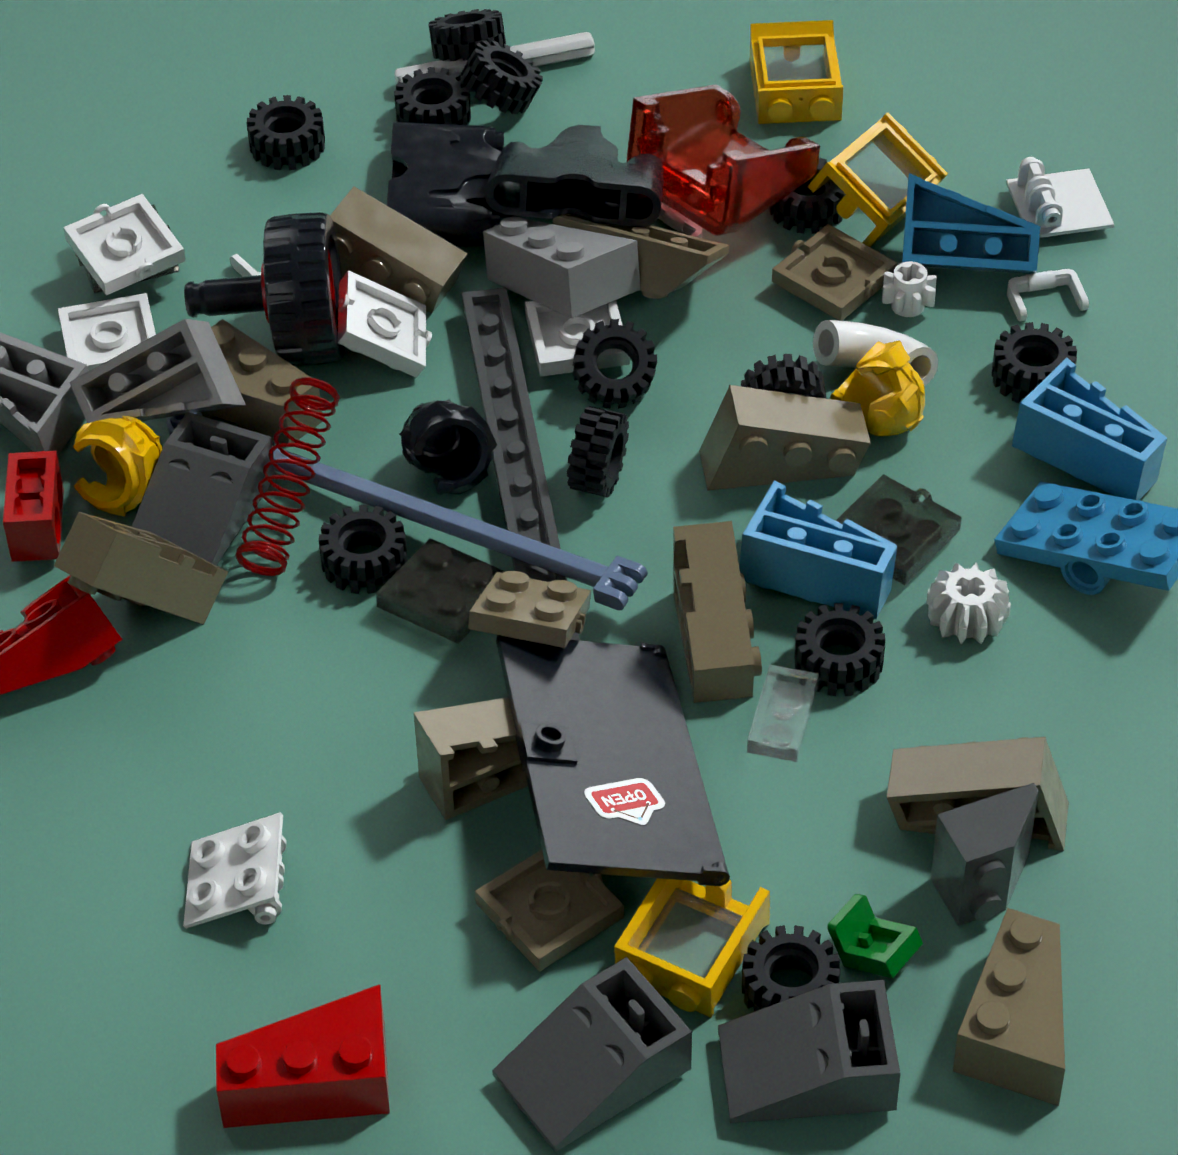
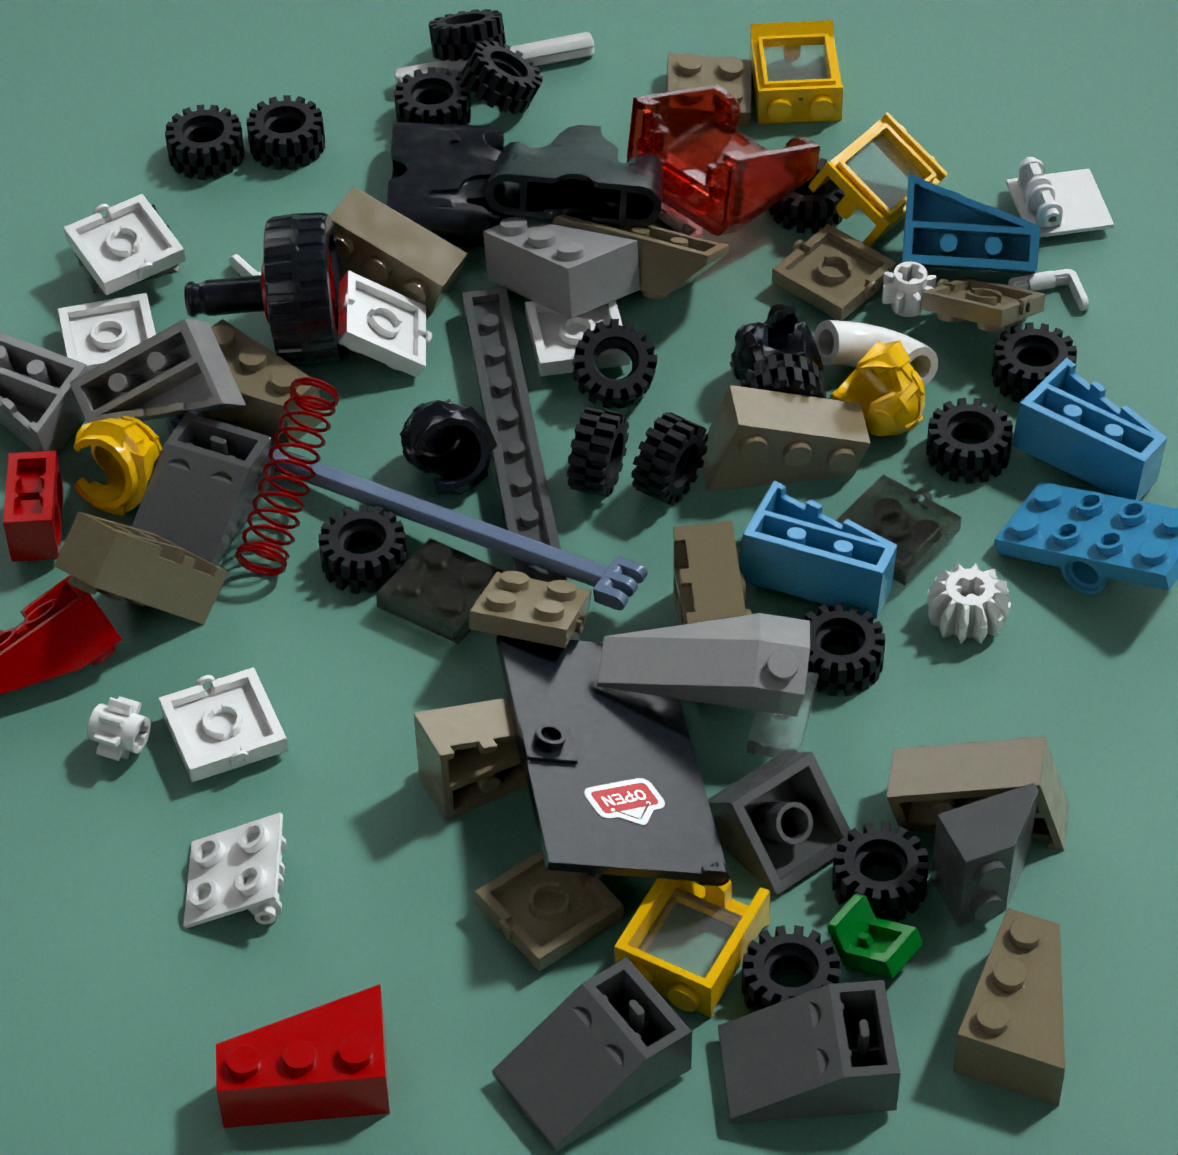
none -> white gear [87,696,150,761]
none -> white plate [159,667,288,782]
none -> black tyre [165,104,245,180]
none -> light grey wedge [597,613,810,717]
none -> black tyre [631,412,708,505]
none -> dark tan plate [666,53,751,128]
none -> dark grey slope [708,752,850,895]
none -> black helmet [729,303,824,382]
none -> black tyre [832,822,929,922]
none -> dark tan plate [921,276,1045,332]
none -> black tyre [926,398,1013,484]

